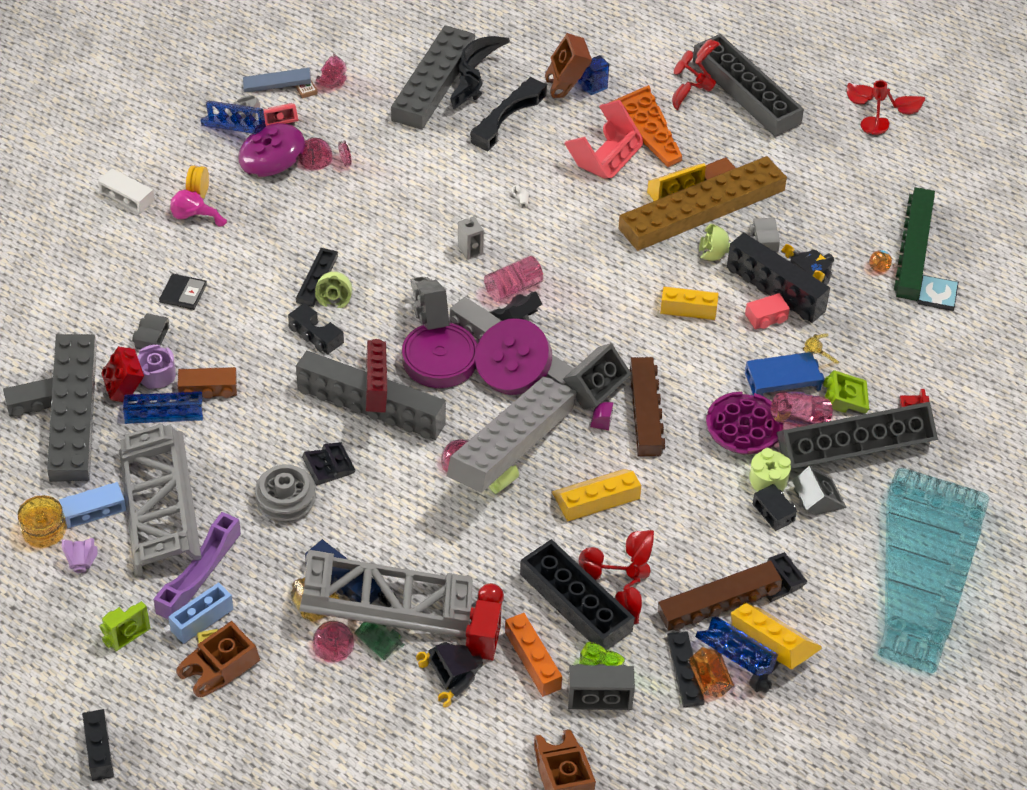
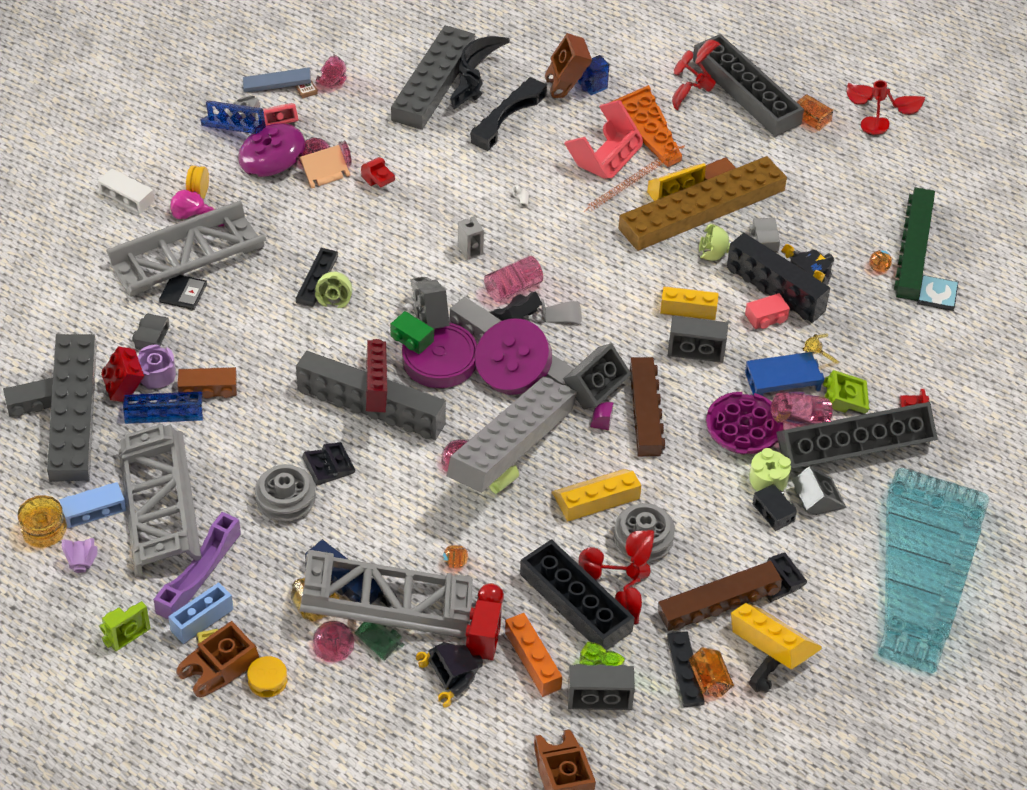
black arch [82,709,114,781] -> none
black arch [288,303,344,355] -> none
clear blue fence [695,617,778,676] -> none
none -> light grey piece [106,200,266,297]
none -> yellow head [247,656,288,697]
none -> light nougat piece [300,145,350,188]
none -> red brick [361,157,395,188]
none -> green brick [390,311,434,354]
none -> clear orange piece [443,545,469,569]
none -> light grey piece [541,299,582,325]
none -> piece [584,145,685,212]
none -> light grey wheel [614,503,675,561]
none -> dark grey brick [667,316,729,363]
none -> clear orange brick [797,94,833,131]

